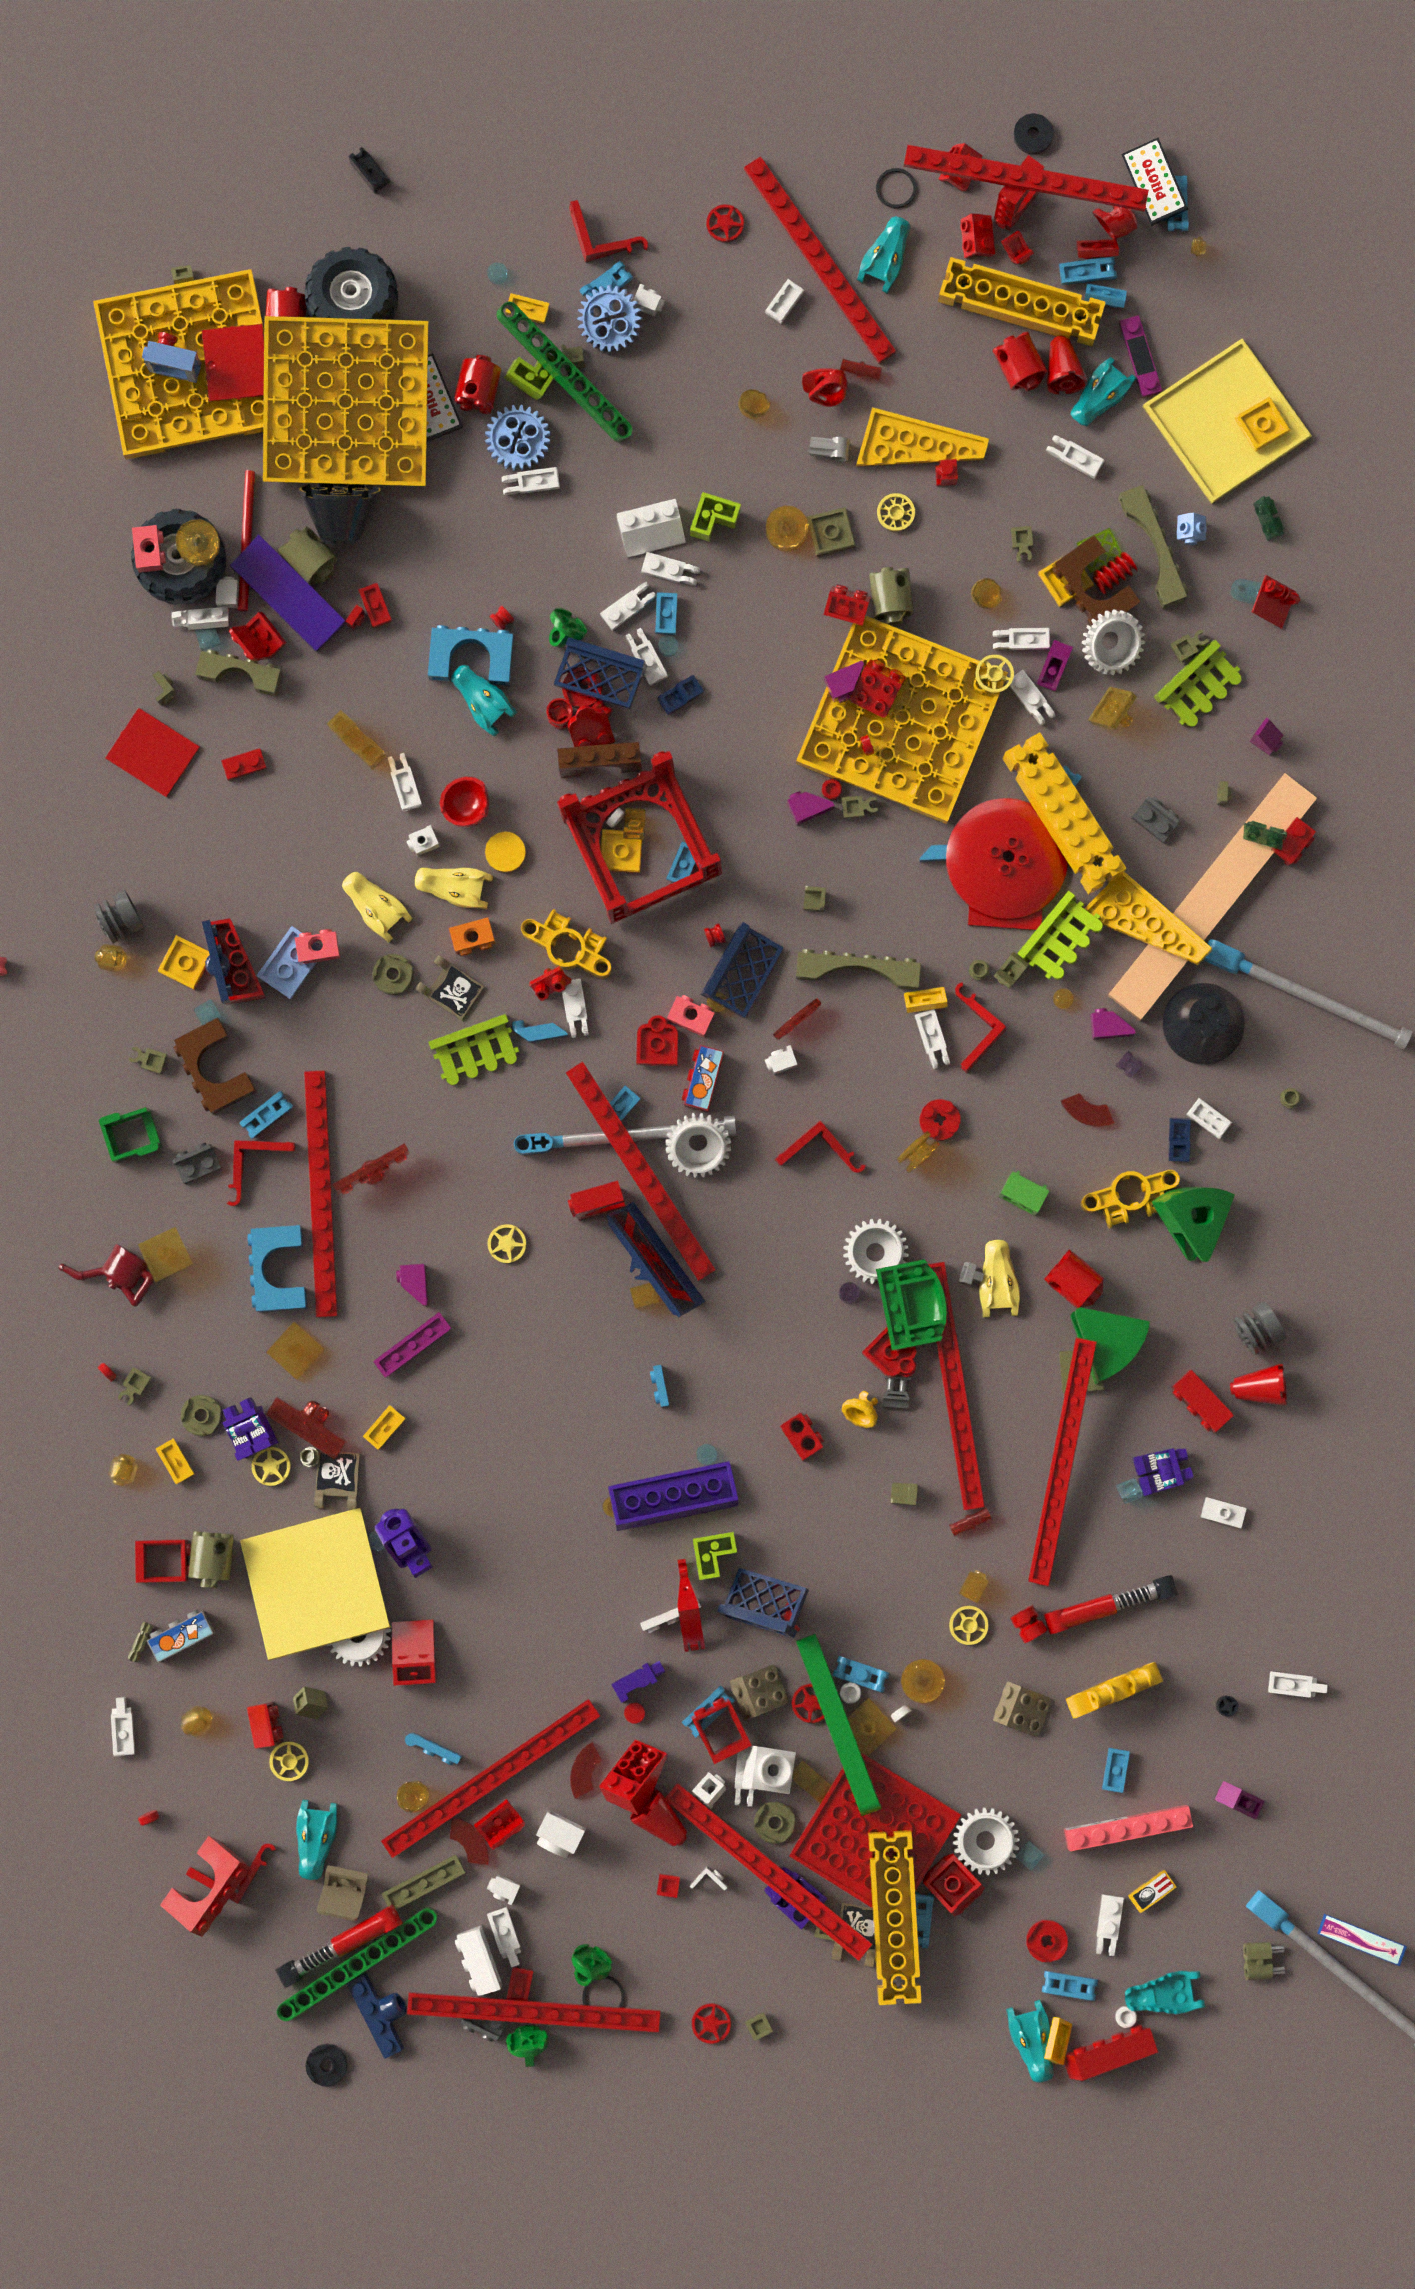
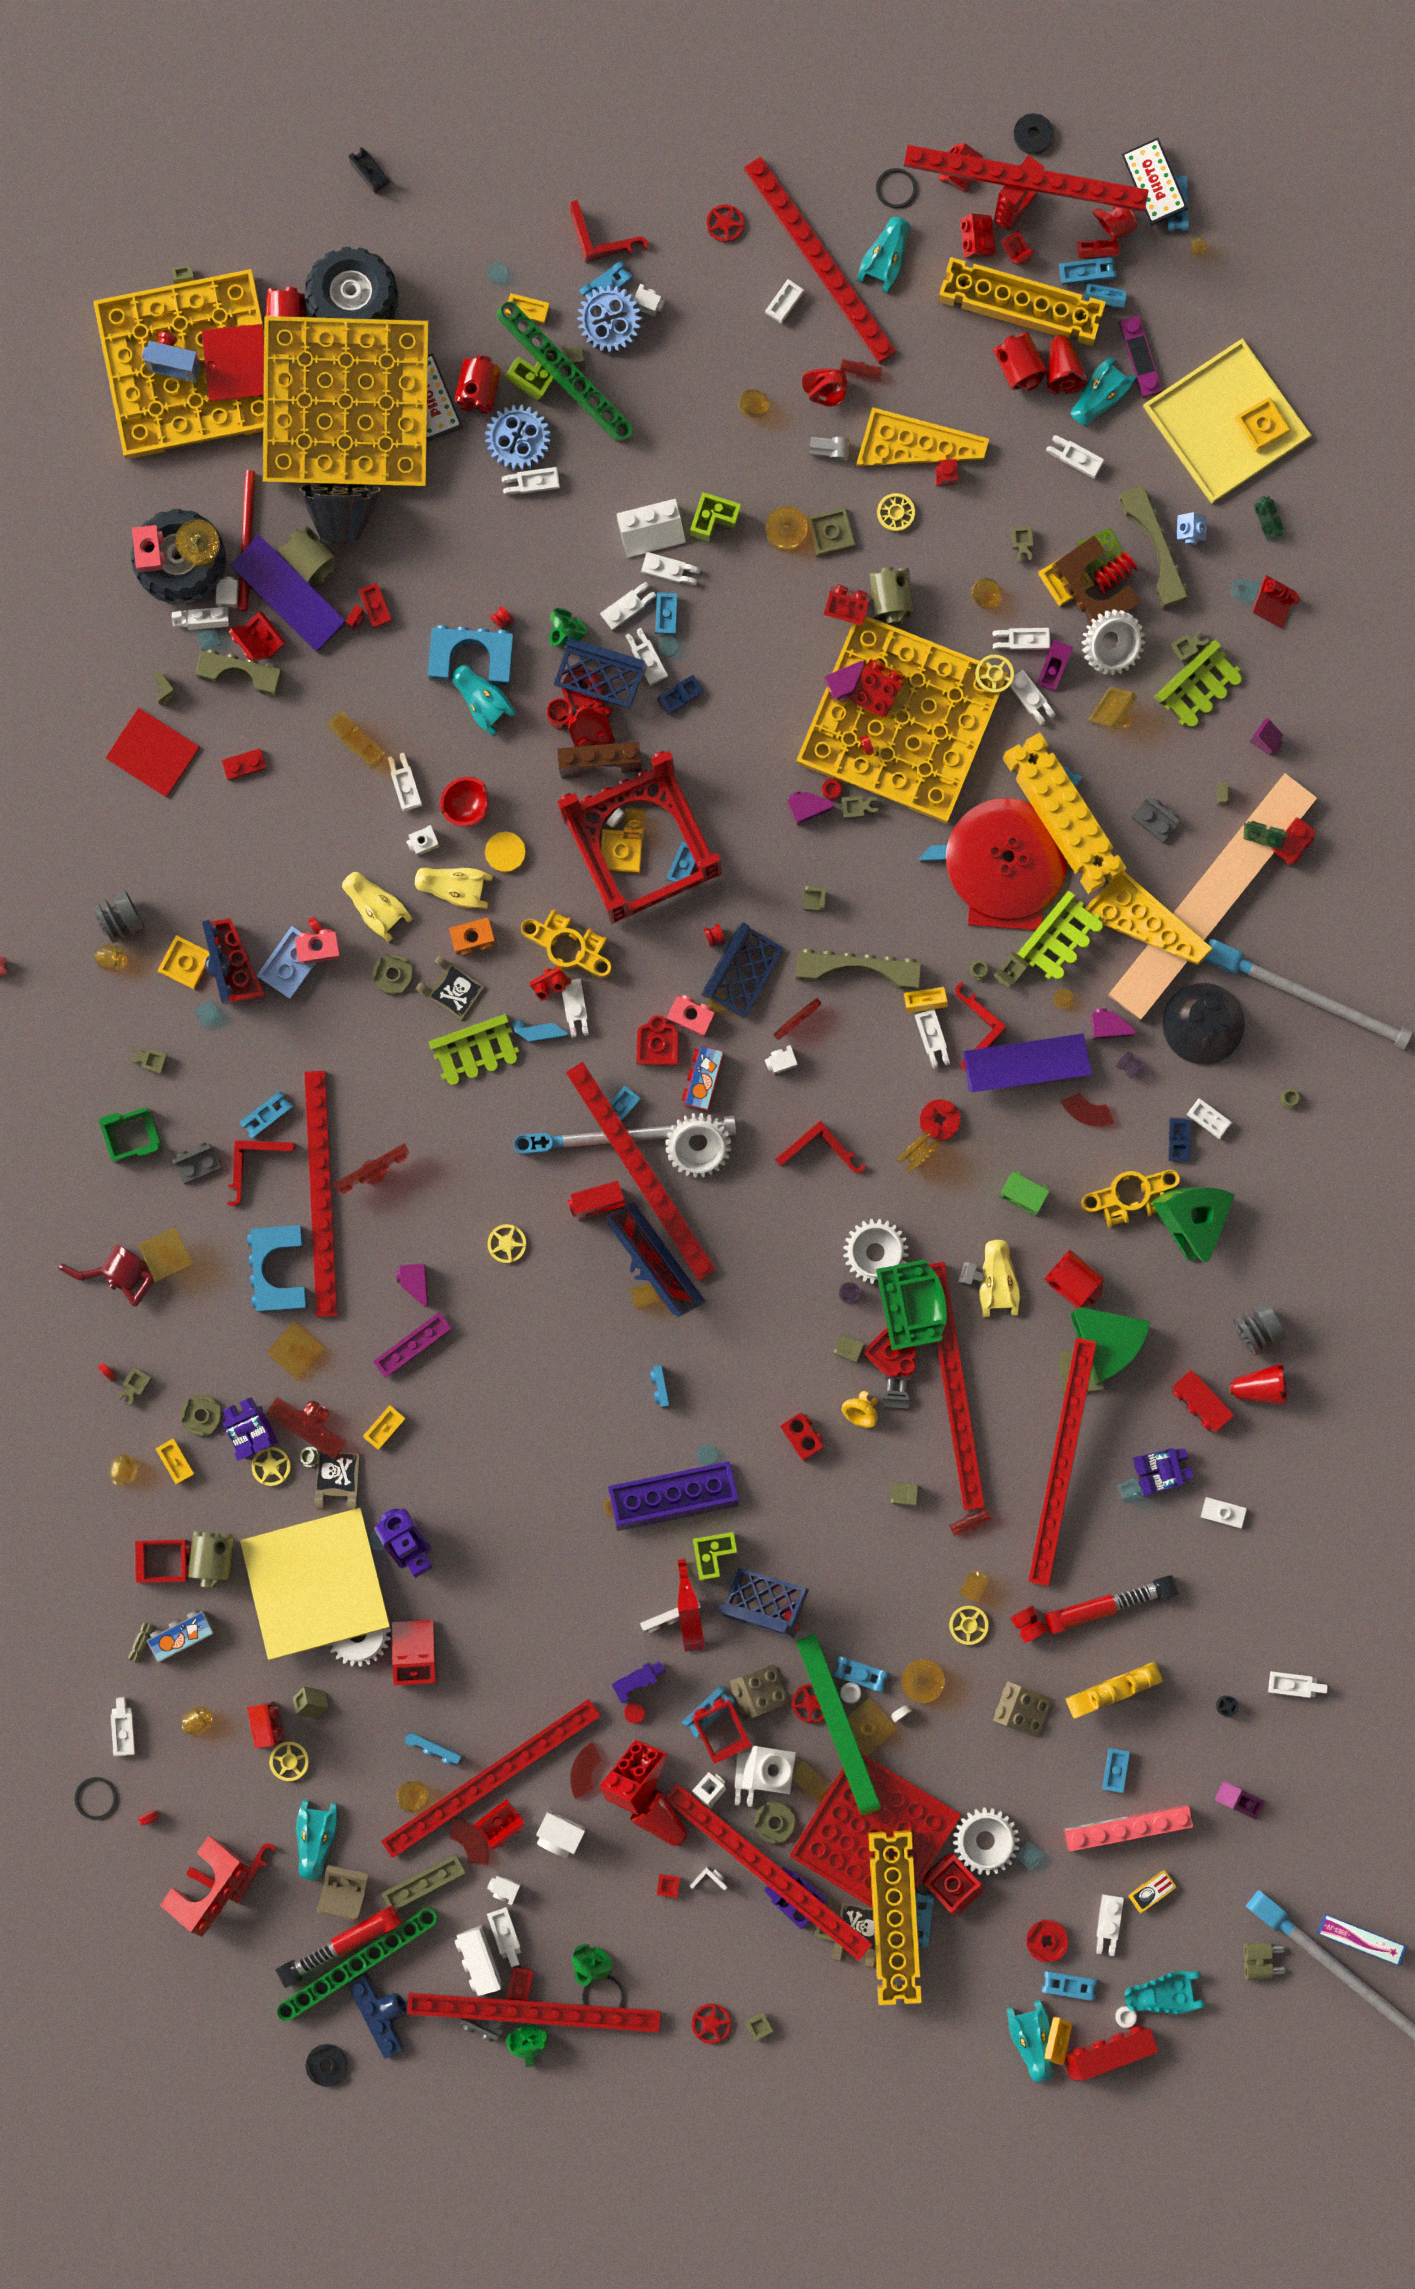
reddish brown arch [173,1017,257,1115] -> none
none -> black piece [75,1777,117,1820]
none -> red tile [308,916,325,934]
none -> olive panel [833,1335,864,1363]
none -> dark purple arch [963,1033,1093,1092]

